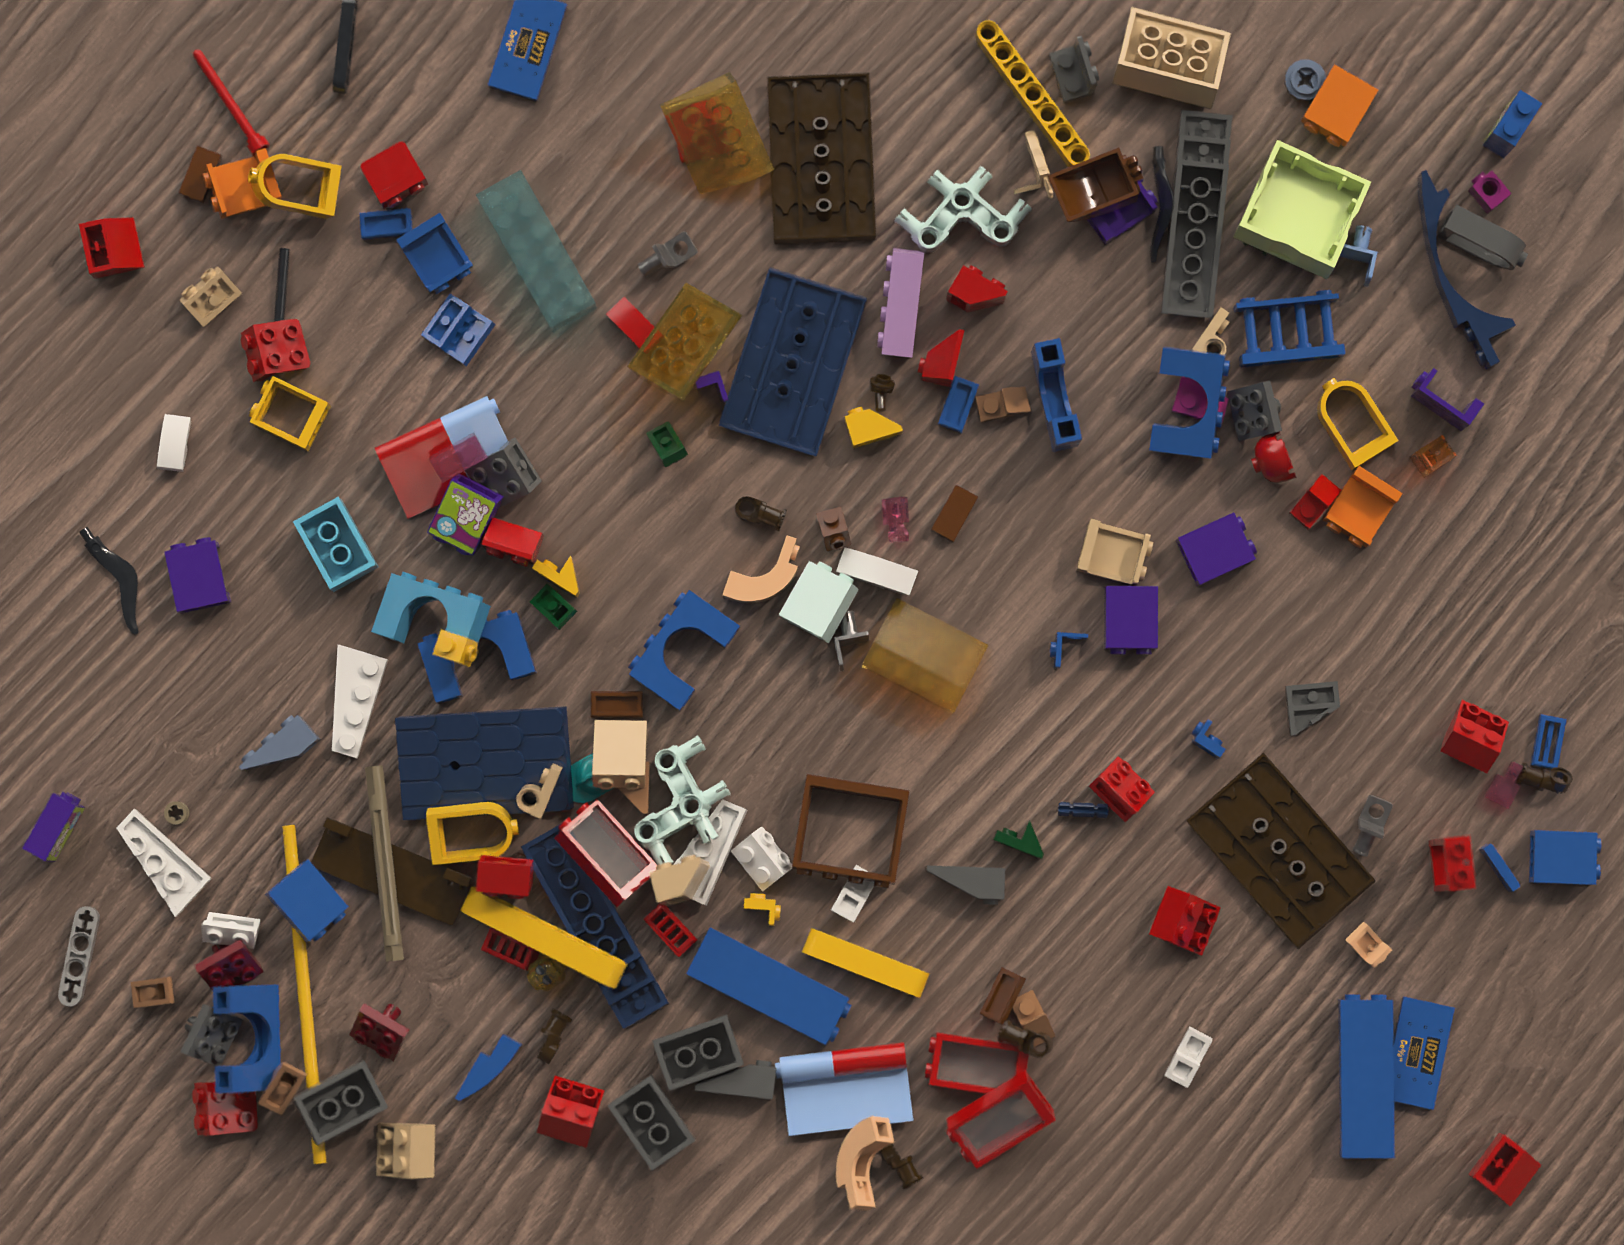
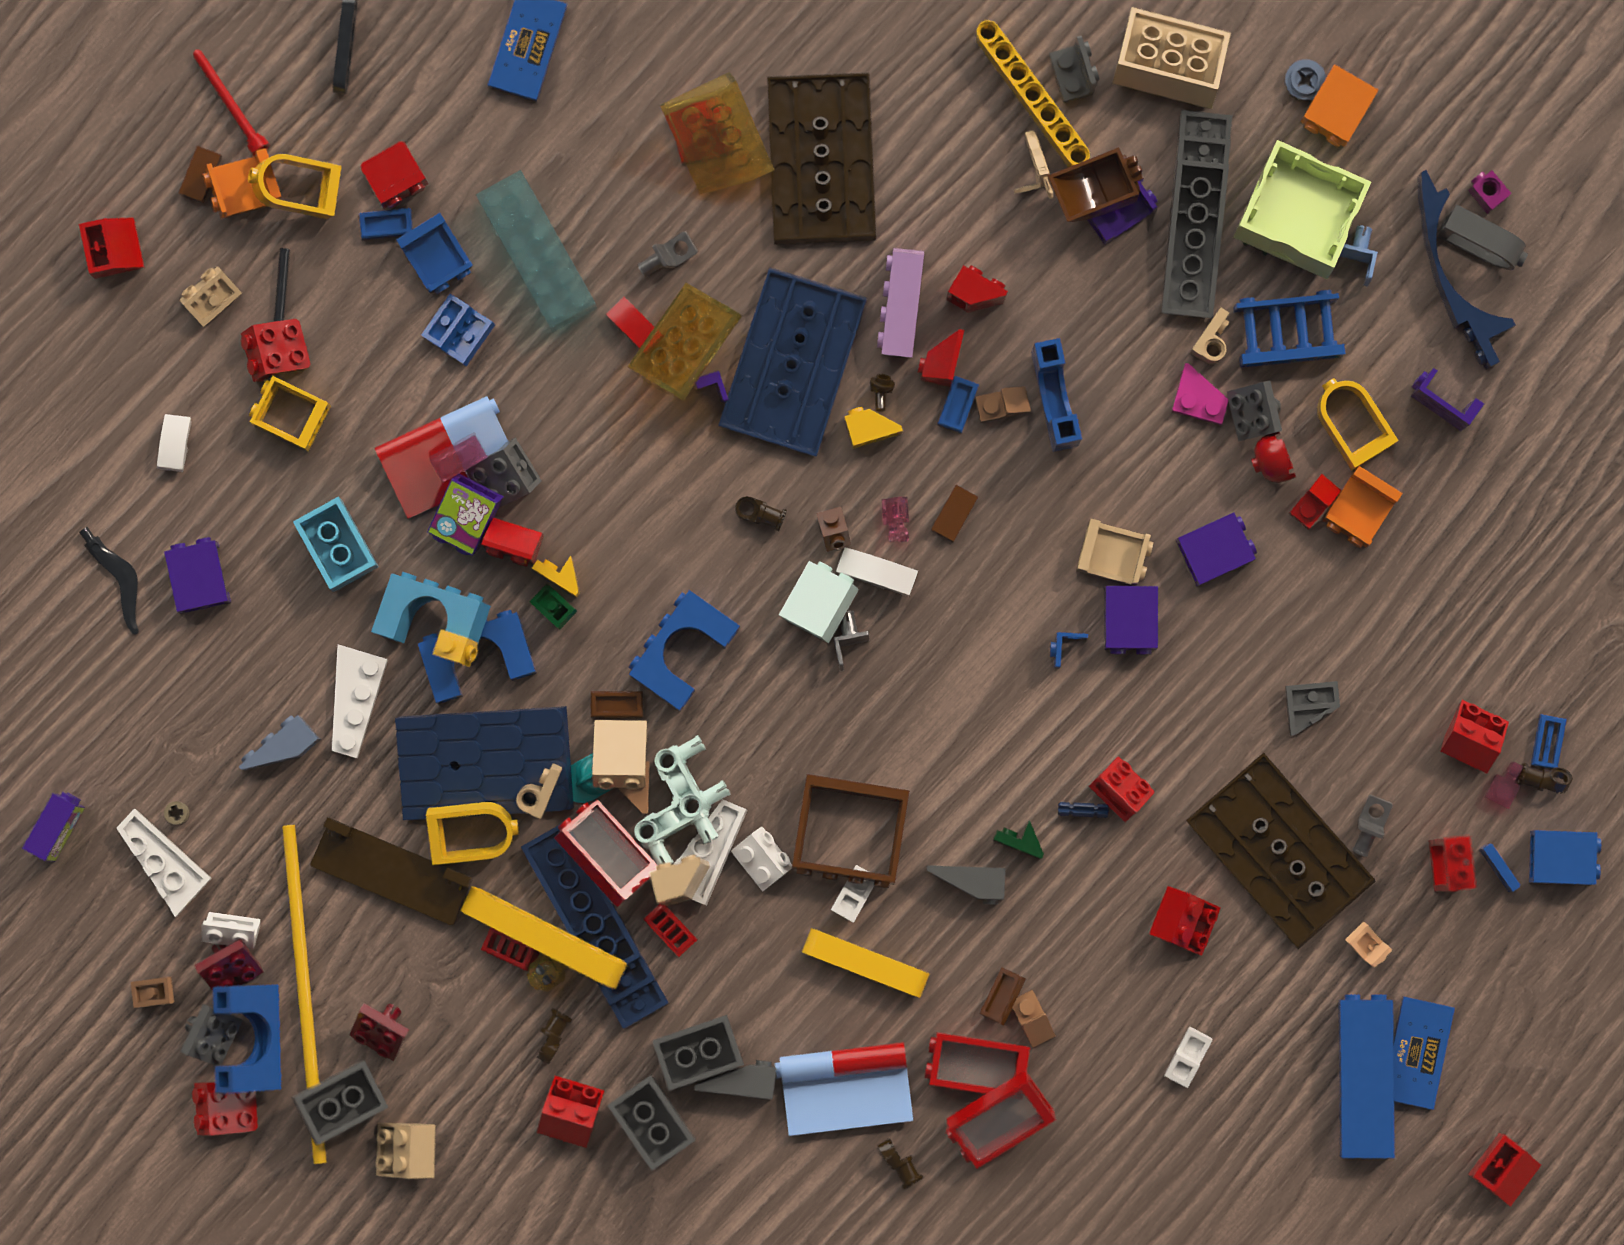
light grey beam [58,906,100,1006] -> none
medium nougat slope [259,1062,307,1116] -> none
blue brick [265,859,348,942] -> none
dark tan piece [365,765,404,962] -> none
blue slope [455,1034,522,1101] -> none
red slope [476,855,533,899] -> none
dark green slope [646,421,688,467] -> none
blue brick [686,927,851,1045] -> none
light nougat arch [723,535,800,603] -> none
yellow bracket [744,893,781,926] -> none
light nougat arch [836,1116,894,1211] -> none
clear yellow slope [861,598,988,714] -> none
light aqua pin [894,166,1032,253] -> none
dark brown connector [997,1020,1053,1058] -> none
blue arch [1149,347,1230,459] -> none
black piece [1150,146,1174,263] -> none
blue bracket [1191,719,1226,759] -> none
clear orange slope [1409,435,1457,478] -> none
blue brick [1483,90,1542,158] -> none

